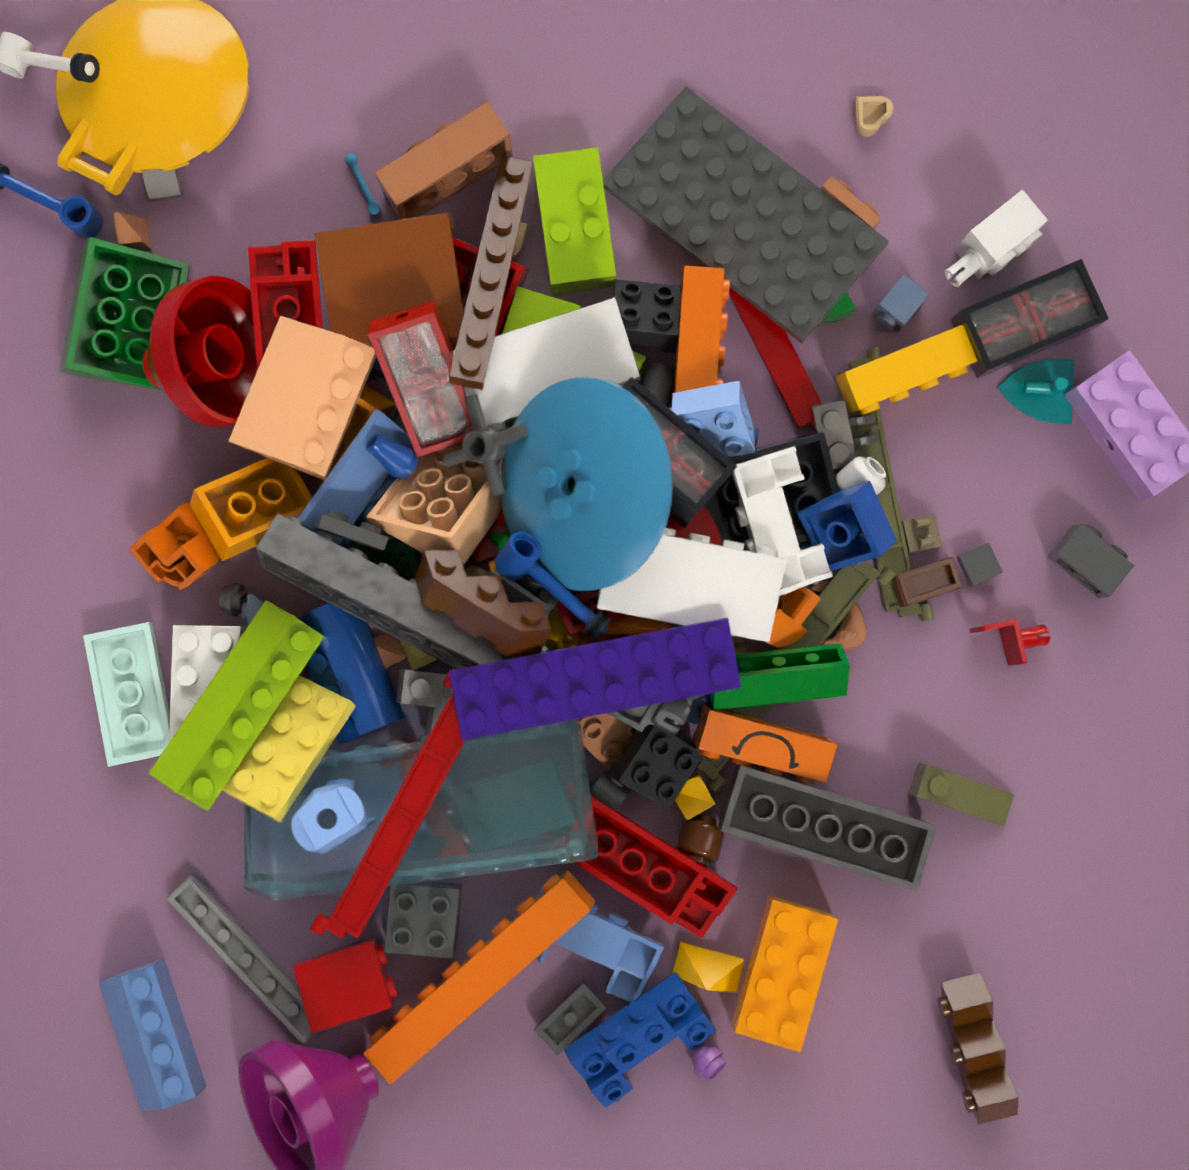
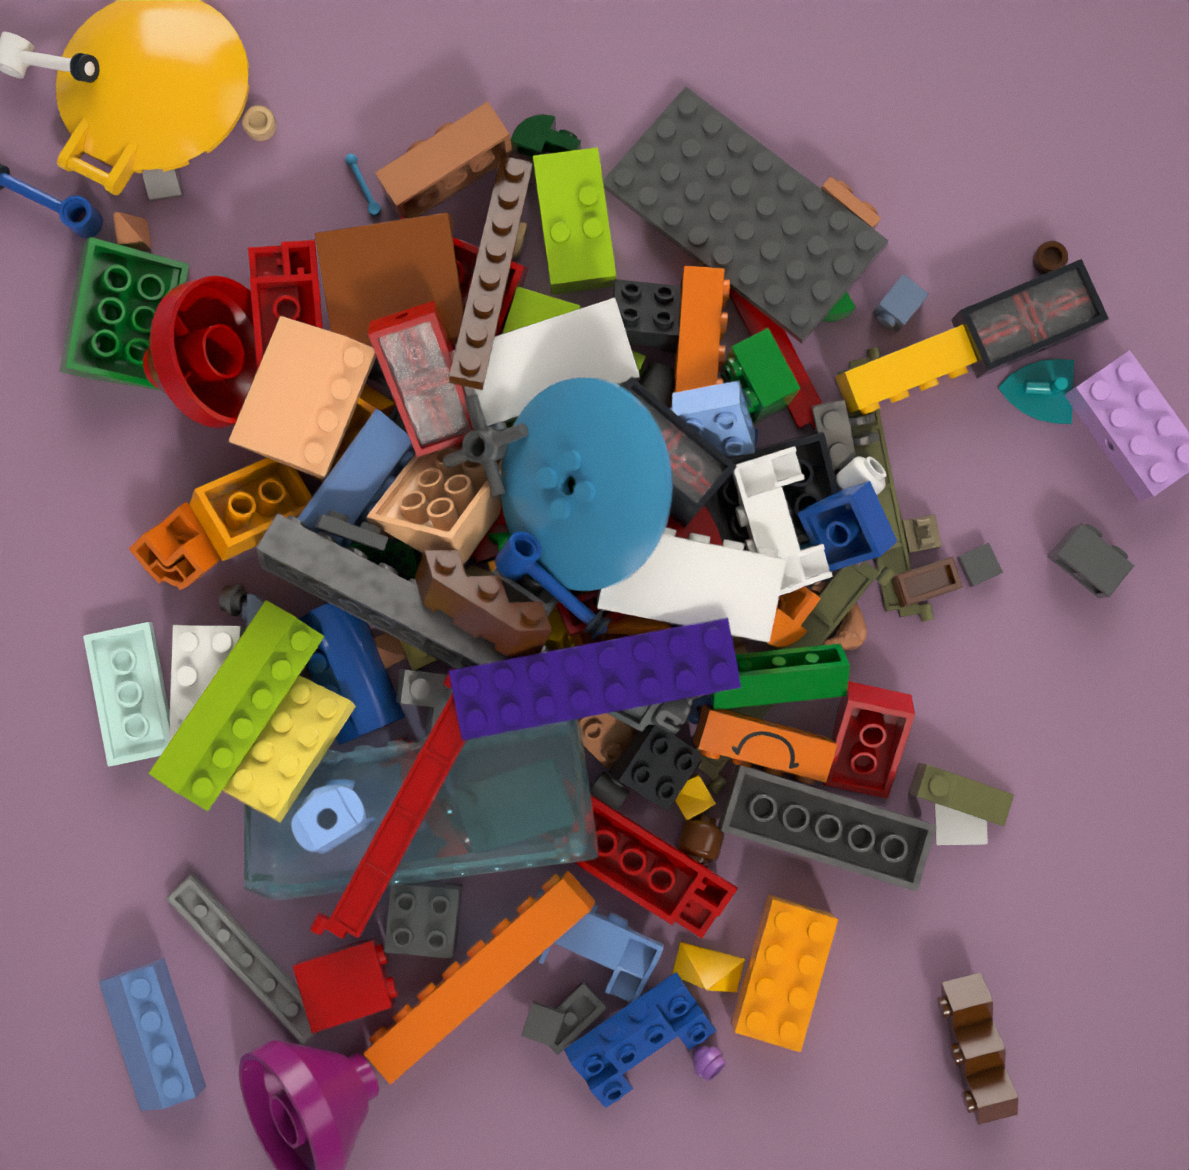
blue cone [366,434,418,479] -> none
tan tile [854,96,894,137] -> none
white brick [944,190,1048,287] -> none
red bracket [969,619,1050,666] -> none
none -> tan tile [242,105,277,141]
none -> dark green brick [510,114,581,160]
none -> dark grey tile [521,1001,565,1047]
none -> green brick [721,328,800,425]
none -> red slope [823,681,915,799]
none -> white sticker [935,803,988,845]
none -> reddish brown tile [1033,241,1068,275]

